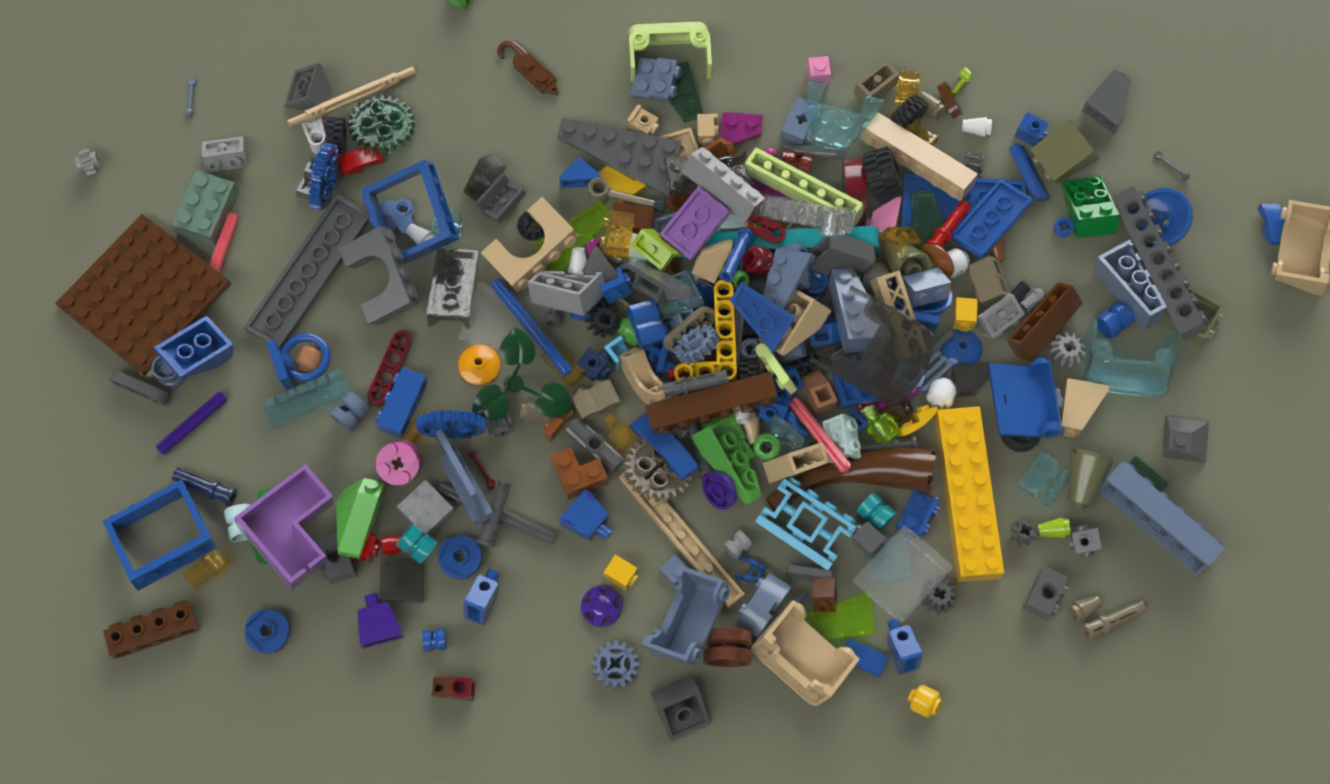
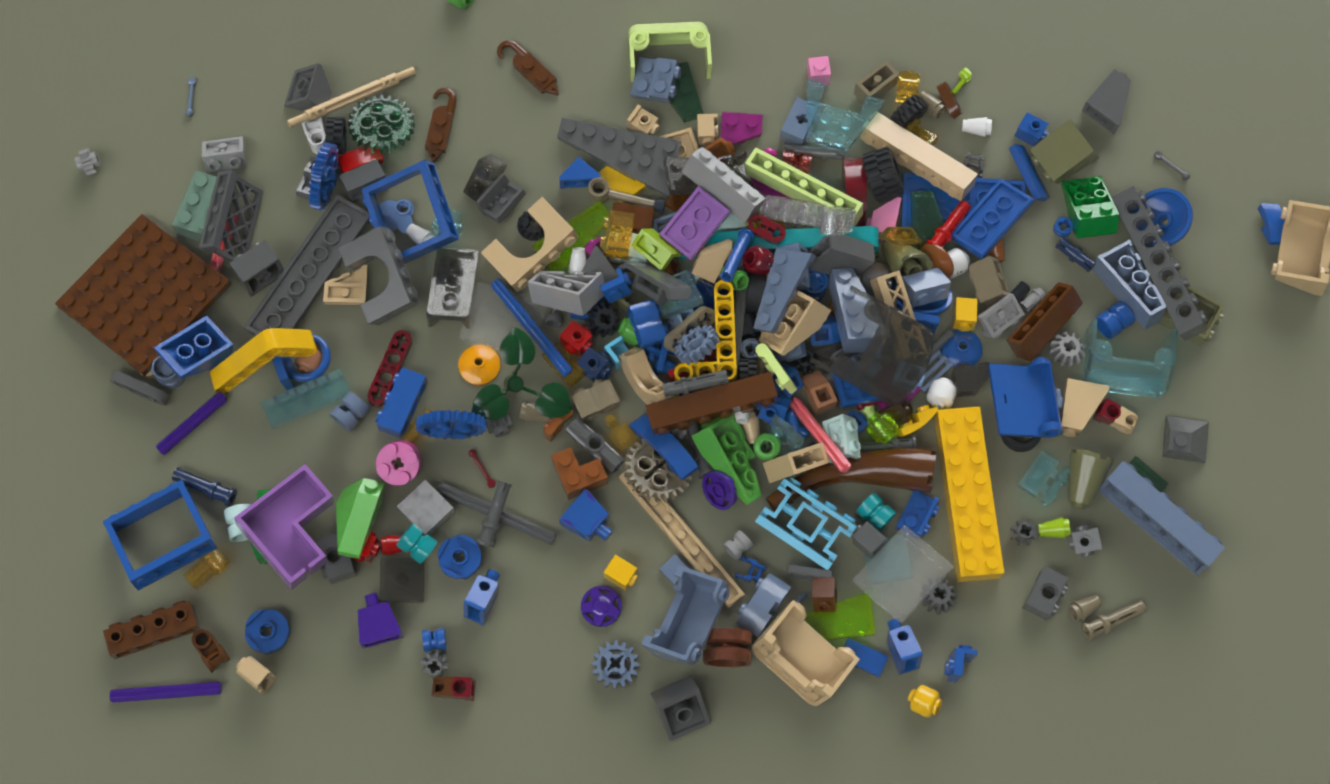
sand blue fence [436,429,494,526] -> none
blue wing [730,282,795,353] -> none
none -> dark purple axle [109,682,222,703]
none -> reddish brown piece [192,629,231,673]
none -> dark grey fence [199,170,263,262]
none -> yellow beam [209,328,317,393]
none -> dark grey brick [229,240,284,297]
none -> tan brick [236,656,276,694]
none -> tan wing [323,265,369,305]
none -> dark grey hinge [339,159,386,203]
none -> dark grey gear [421,649,449,678]
none -> reddish brown plate [425,88,457,163]
none -> red brick [559,320,593,357]
none -> blue bracket [944,645,978,683]
none -> dark blue pin [1055,237,1096,272]
none -> leg [1093,398,1138,434]

